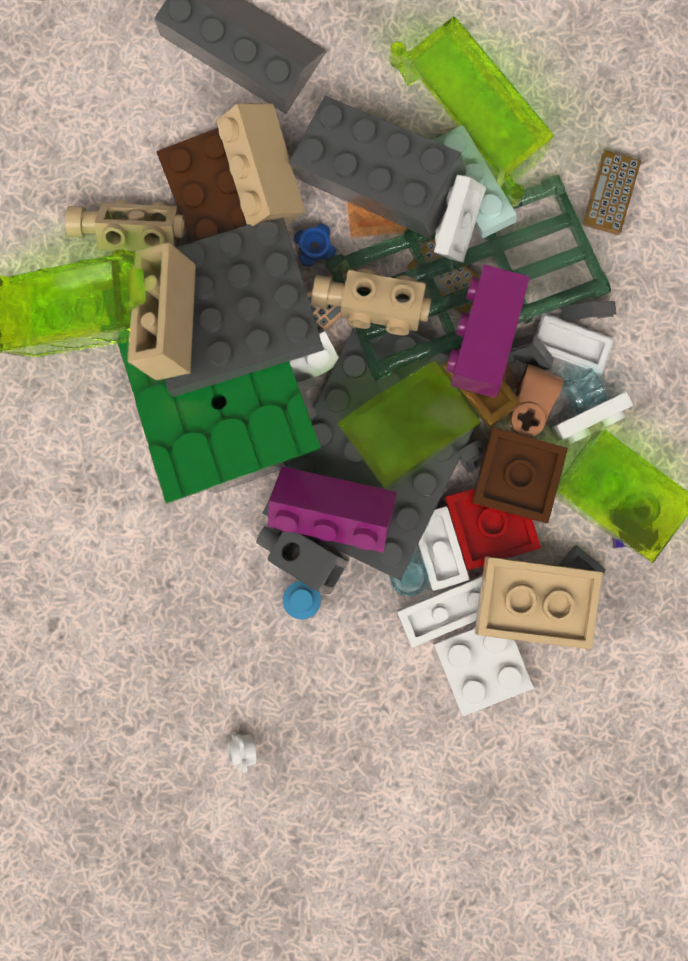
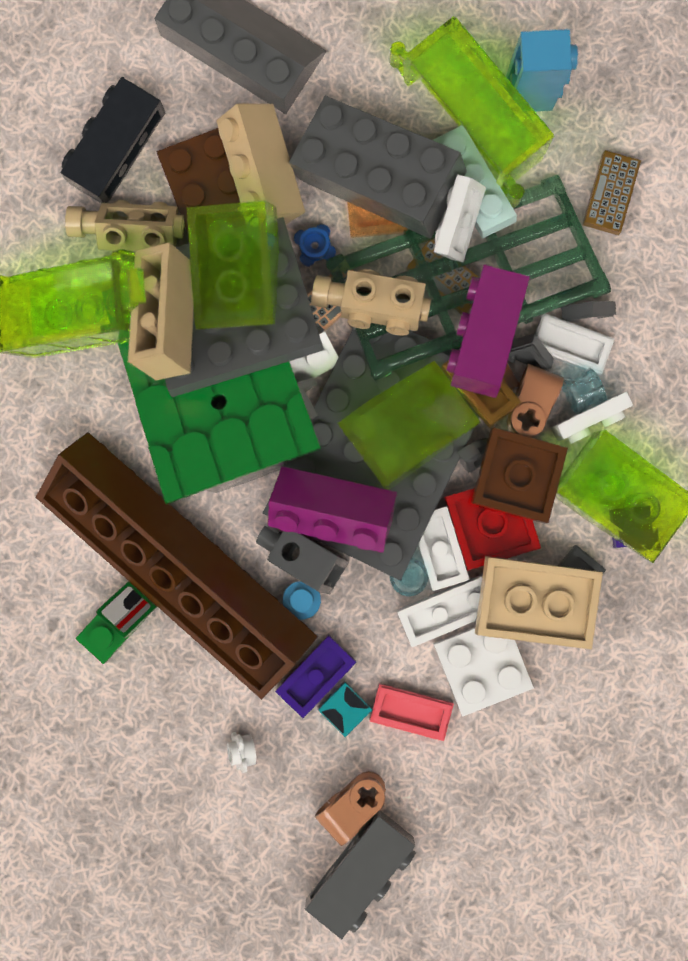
none -> reddish brown slope [35,432,318,700]
none -> black brick [60,76,166,203]
none -> green slope [75,581,157,664]
none -> clear neon green slope [187,201,279,330]
none -> dark purple plate [275,635,357,718]
none -> dark grey brick [305,810,416,940]
none -> nougat piece [314,771,386,846]
none -> teal tile [318,682,372,737]
none -> coral tile [370,683,454,741]
none -> dark azure brick [505,29,578,113]

